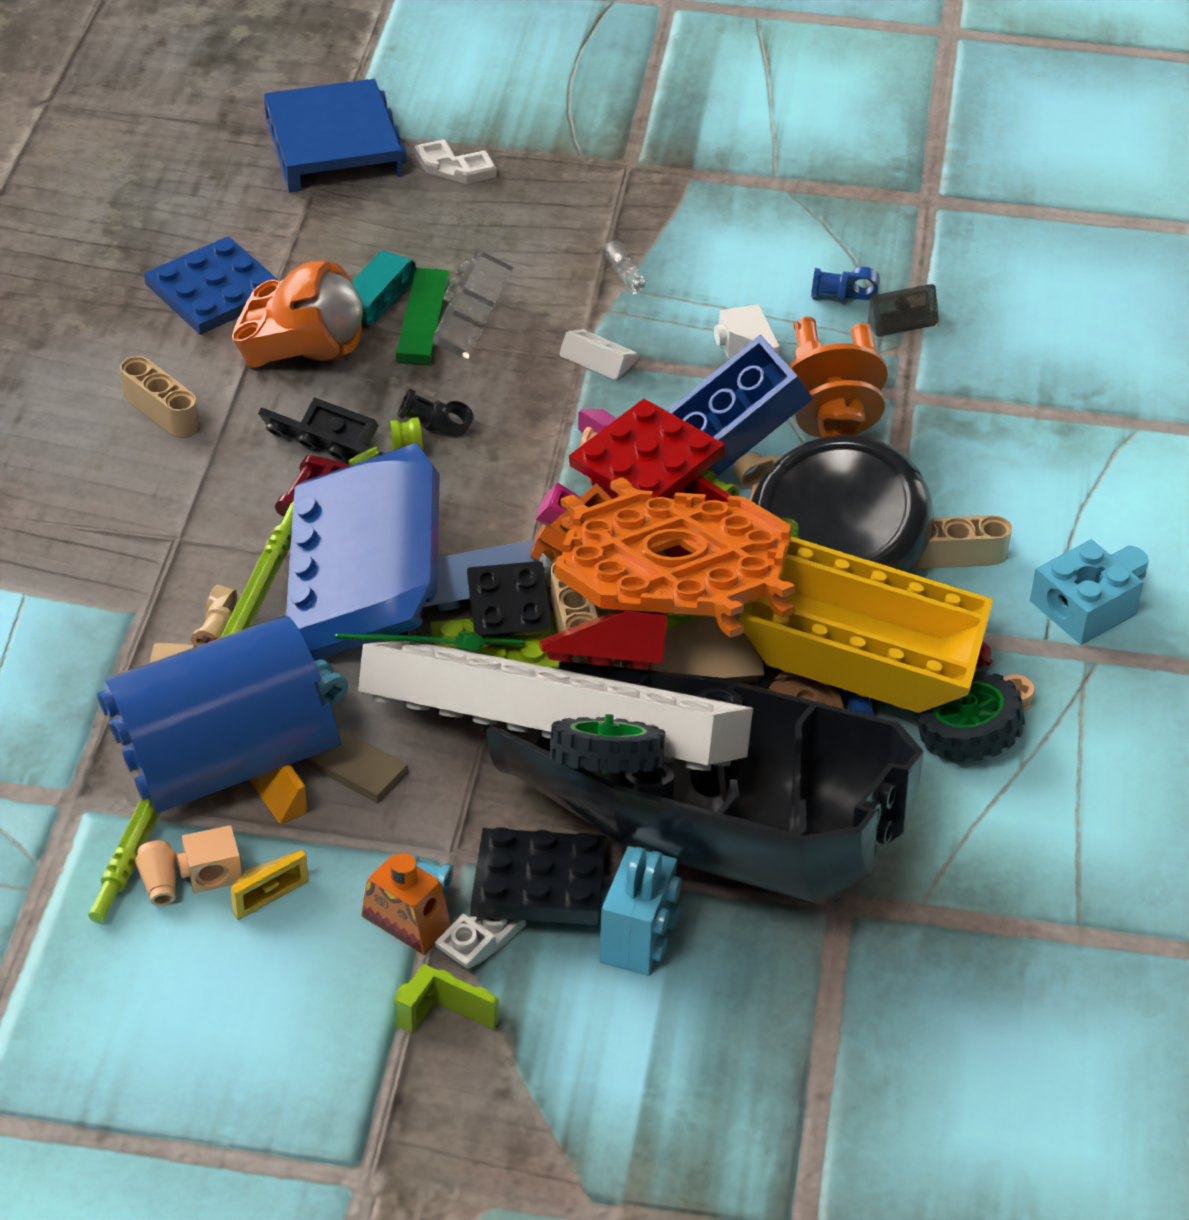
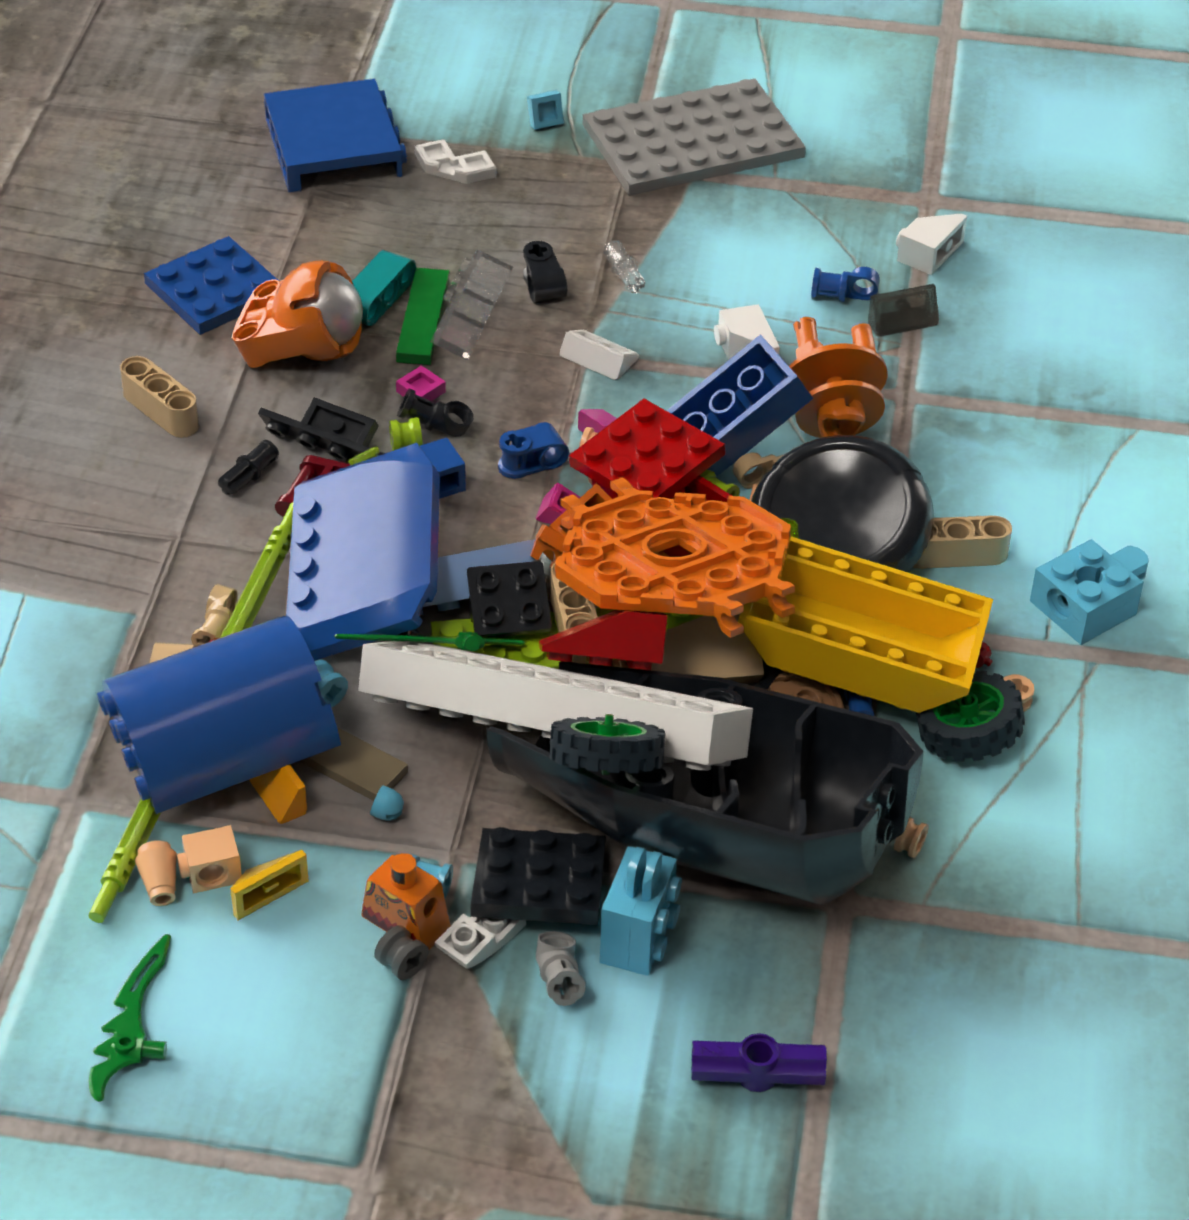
lime bracket [394,963,499,1033] -> none
none -> green piece [89,934,171,1102]
none -> black axle [218,440,279,495]
none -> medium azure hinge [370,785,404,821]
none -> dark grey wheel [374,925,429,980]
none -> dark pink plate [396,365,446,401]
none -> blue brick [420,437,466,499]
none -> blue piece [498,422,570,479]
none -> black piece [523,241,568,303]
none -> medium azure tile [527,90,564,129]
none -> light grey connector [536,931,586,1006]
none -> light grey plate [583,79,806,196]
none -> dark purple piece [691,1033,827,1092]
none -> light nougat bush [894,817,929,858]
none -> white slope [896,213,967,275]

